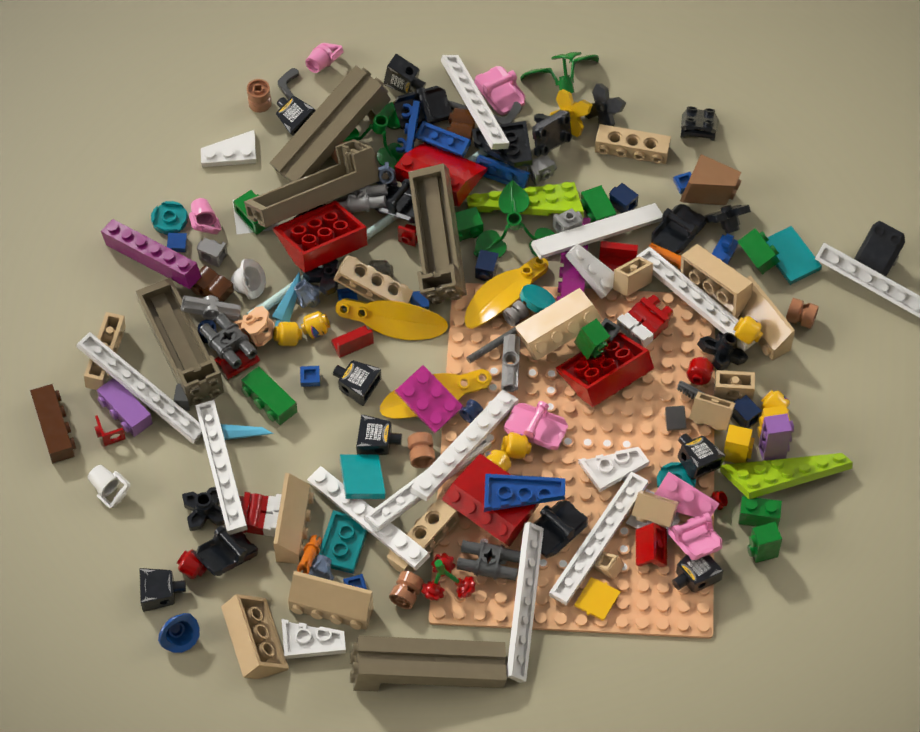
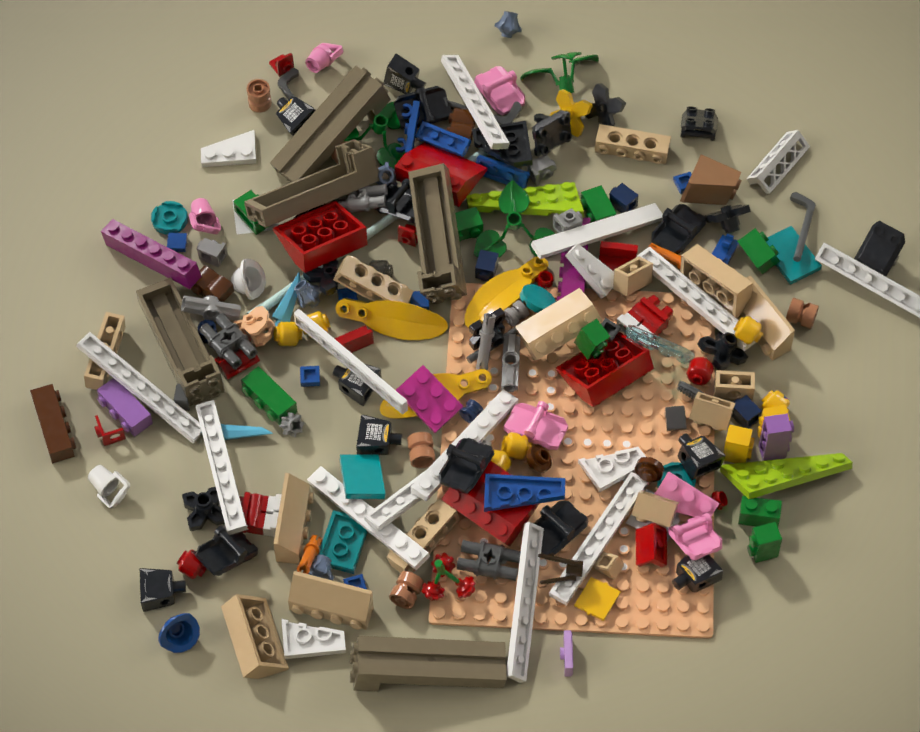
none -> red bracket [269,53,294,77]
none -> light grey gear [279,412,305,437]
none -> white tile [294,309,408,414]
none -> black shield [439,438,495,494]
none -> black plant [469,308,505,350]
none -> light grey pin [476,313,496,370]
none -> sand blue rock [494,11,522,38]
none -> reddish brown plate [526,444,552,473]
none -> red plate [535,271,554,288]
none -> dark brown plant [538,554,583,584]
none -> lavender plate [560,630,573,677]
none -> clear light blue plate [625,325,695,364]
none -> reddish brown plate [635,457,664,482]
none -> white fence [746,130,810,194]
none -> dark grey piece [790,192,816,262]

